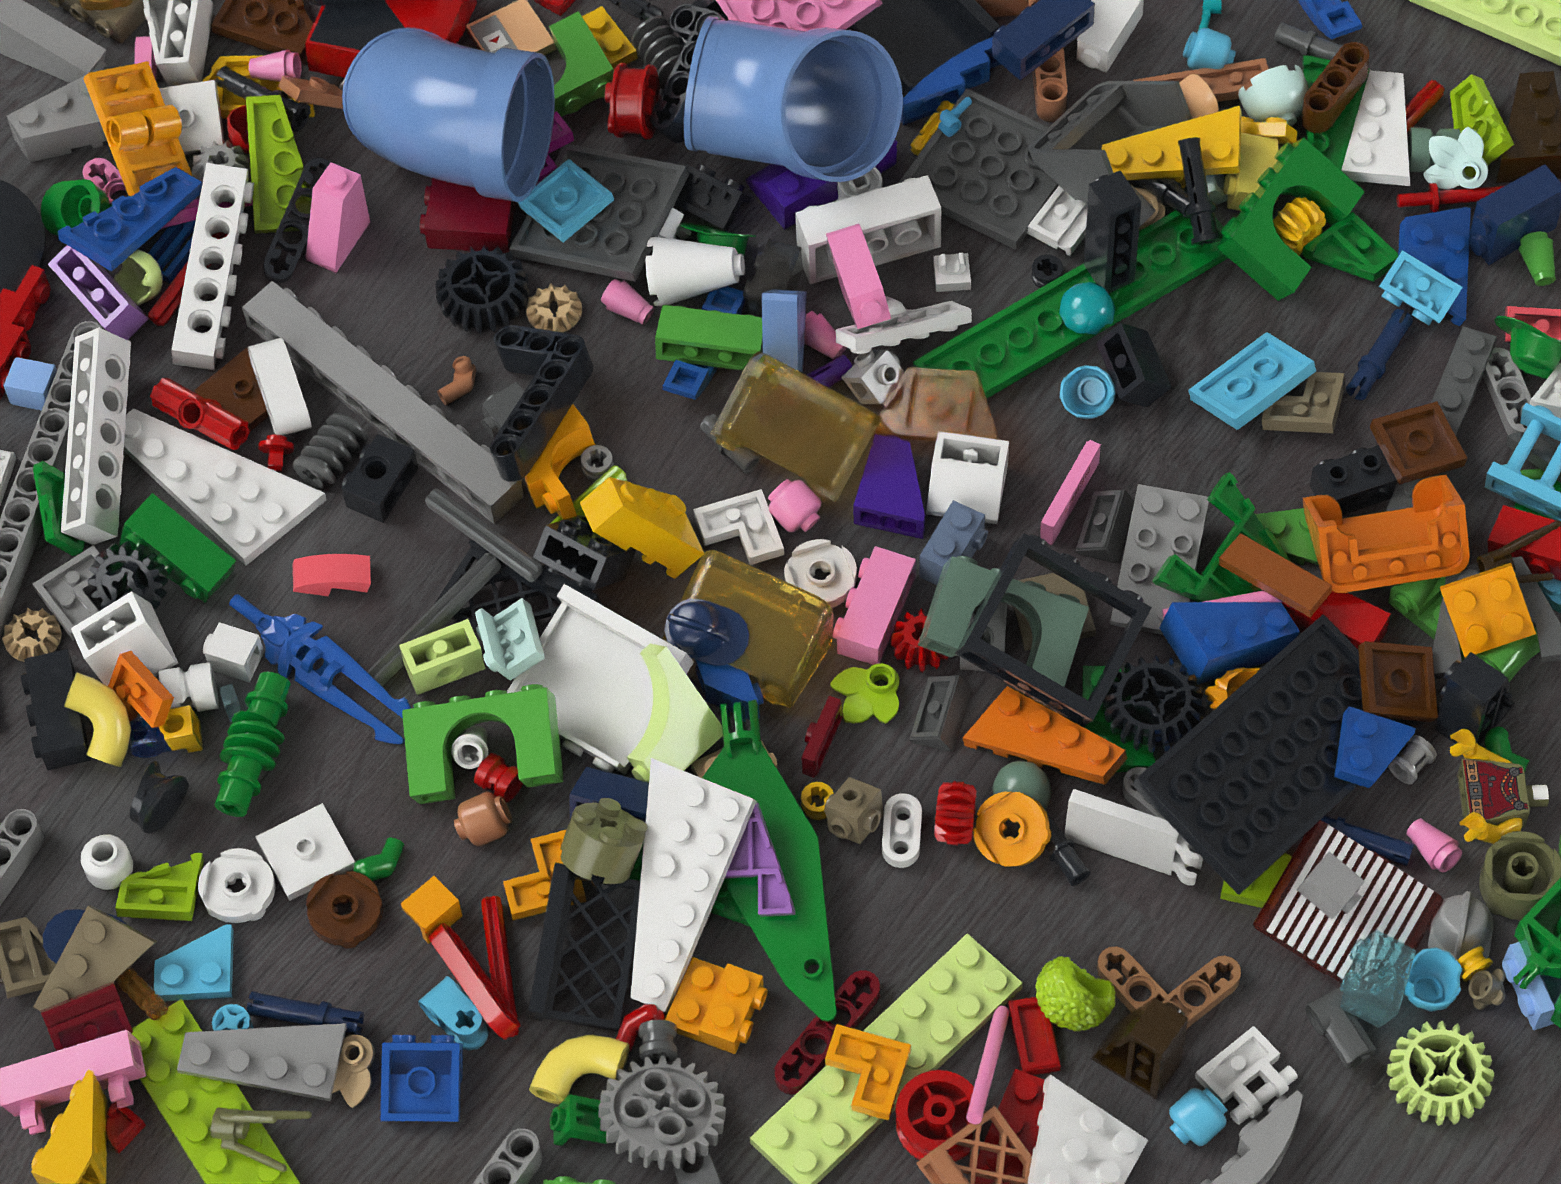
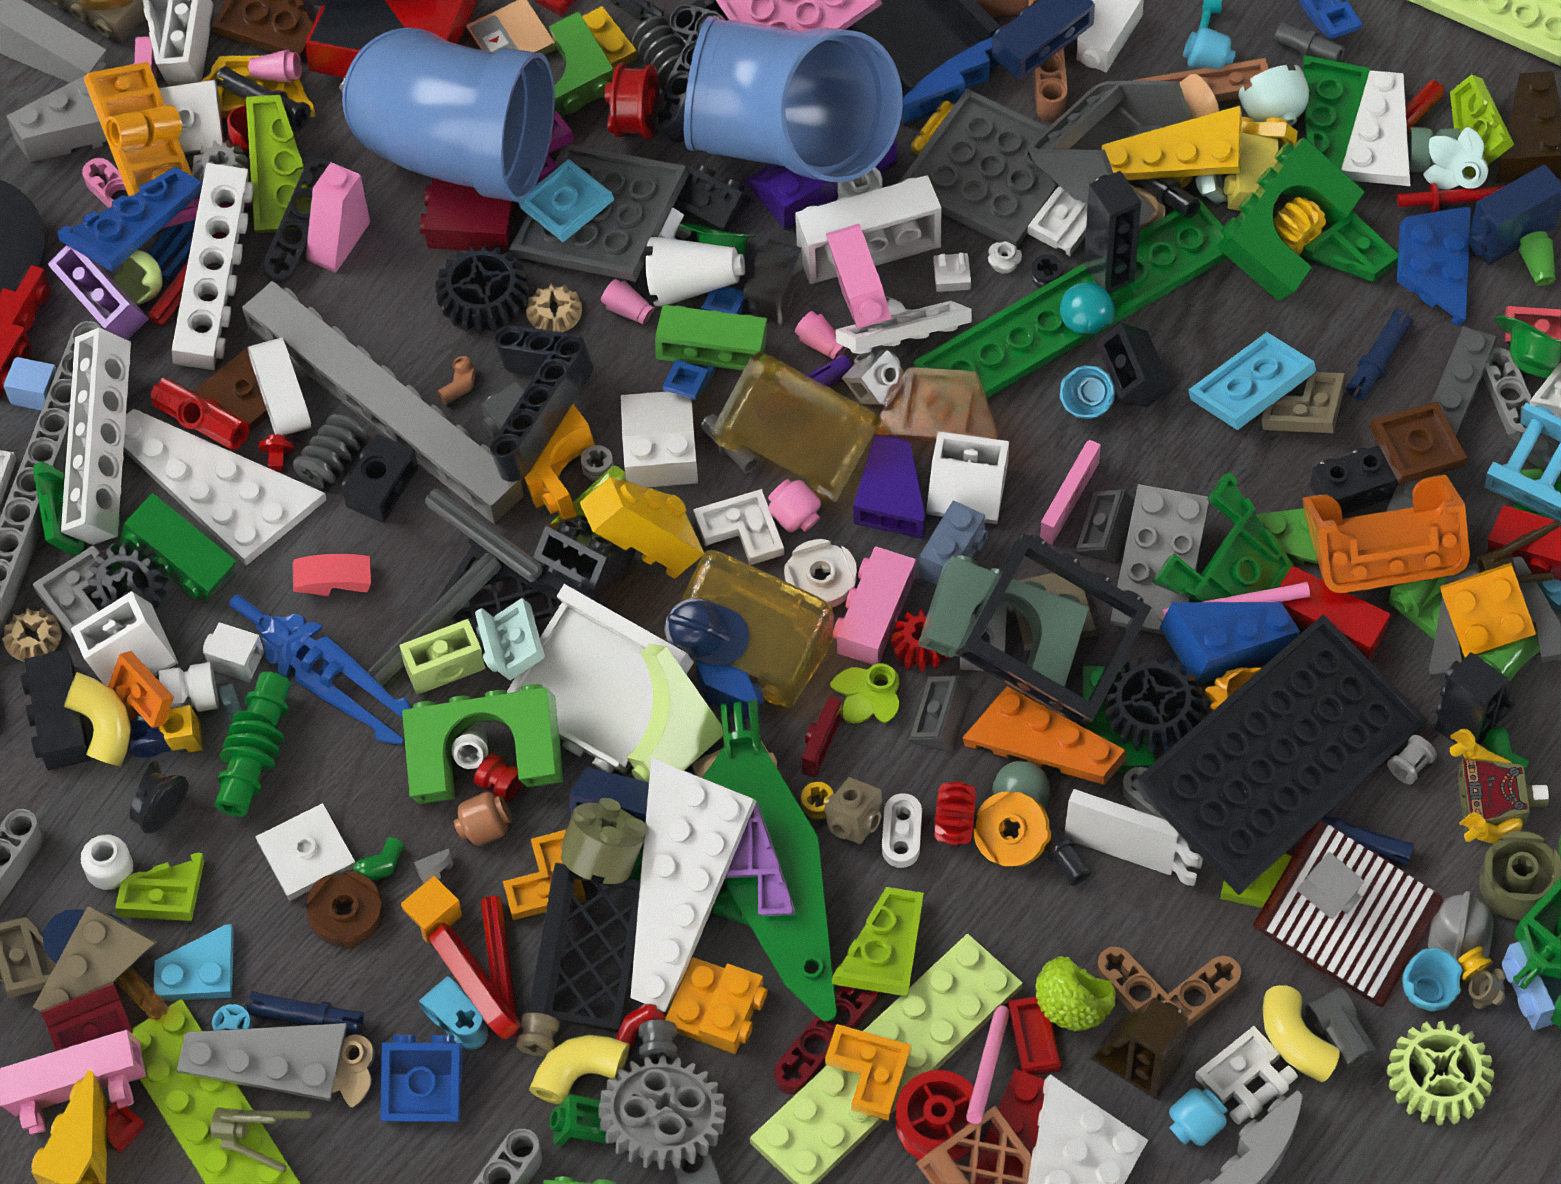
green piece [40,179,112,235] -> none
white plate [198,848,276,923] -> none
nougat plate [279,75,343,109] -> none
medium blue slope [762,290,807,384] -> none
dark azure hand [938,97,972,137] -> none
black pin [1178,137,1222,246] -> none
dark orange tile [1219,533,1332,617] -> none
reddish brown beam [1302,42,1370,133] -> none
blue wing [1334,706,1416,788] -> none
clear light blue brick [1340,929,1416,1028] -> none
reddish brown plate [1358,641,1438,722] -> none
medium azure bracket [1379,250,1463,325] -> none
bright pink cone [1406,819,1462,872] -> none
none -> light grey tile [414,848,454,883]
none -> dark tan wheel [516,1012,560,1056]
none -> white slope [621,391,698,488]
none -> lime wing [832,887,924,997]
none -> white plate [988,241,1022,274]
none -> light yellow cylinder [1263,985,1340,1082]

